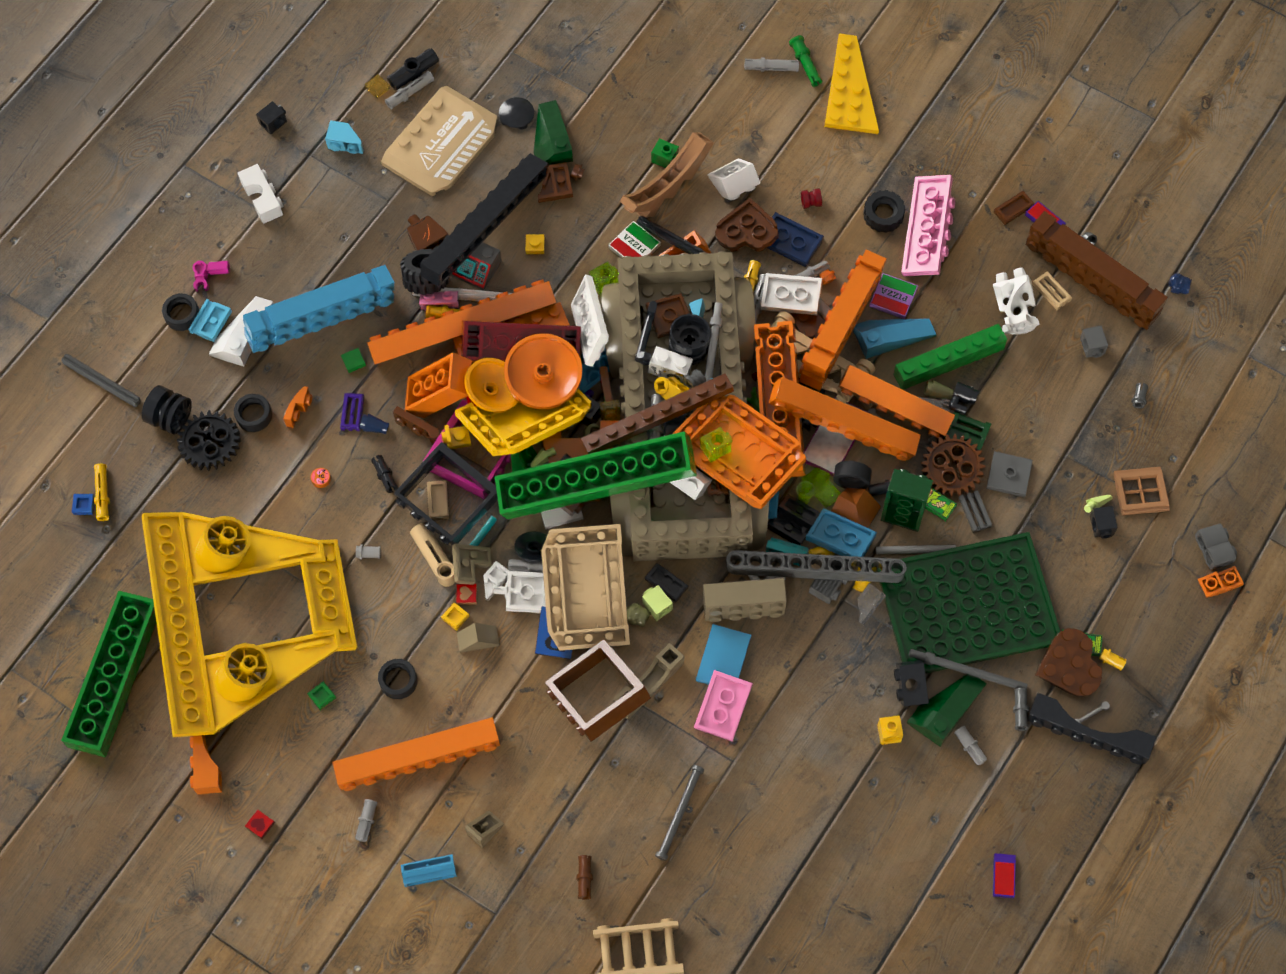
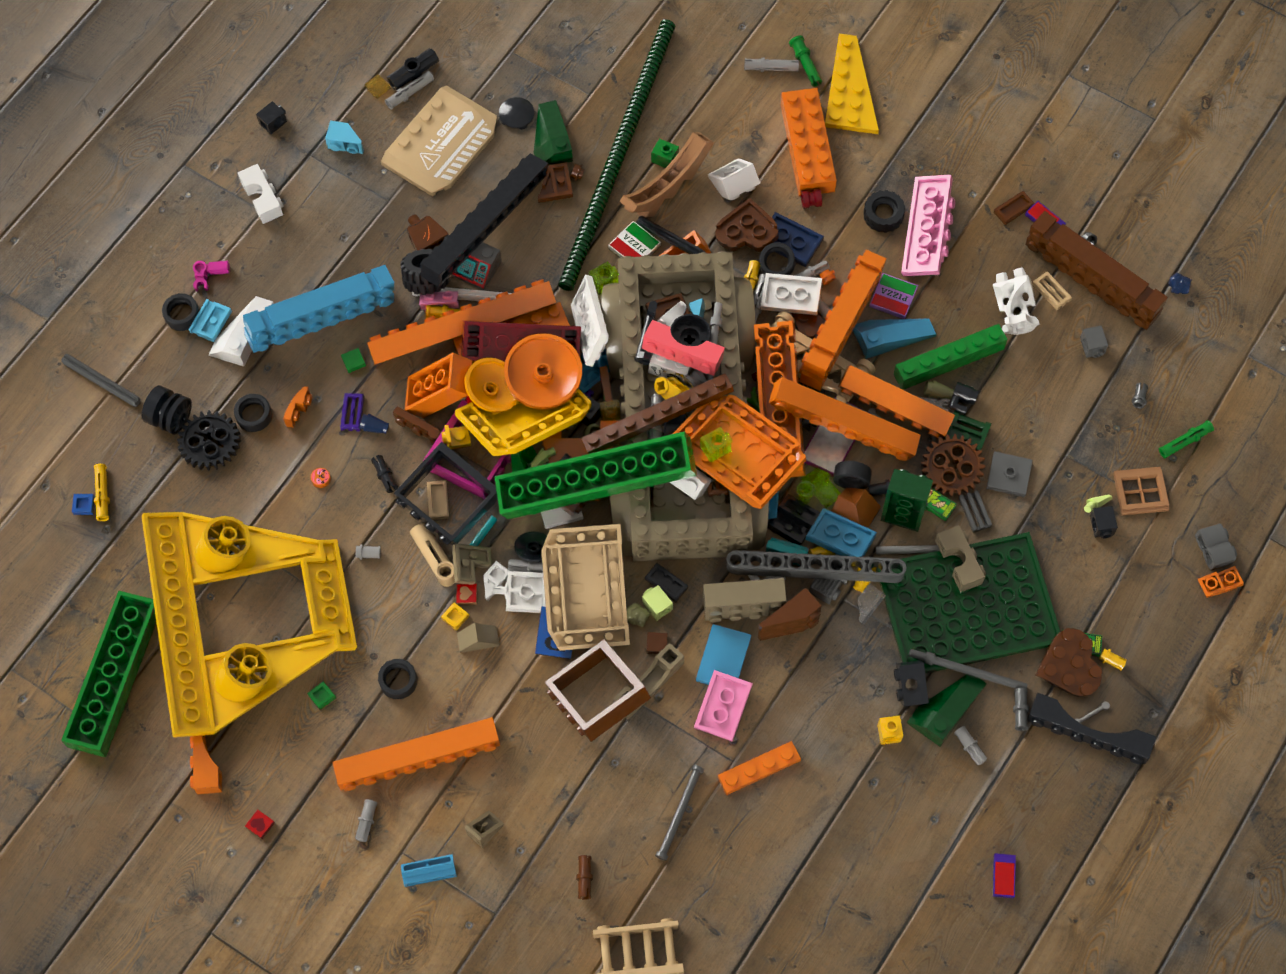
yellow plate [525,234,545,254] -> none
none -> dark green piece [558,19,676,291]
none -> coral arch [642,320,725,376]
none -> reddish brown tile [646,632,668,654]
none -> white helmet [657,301,687,329]
none -> orange plate [718,741,801,795]
none -> reddish brown slope [758,588,822,641]
none -> black tyre [759,242,796,275]
none -> orange brick [781,88,837,197]
none -> dark tan arch [935,525,986,592]
none -> green pin [1159,420,1214,459]

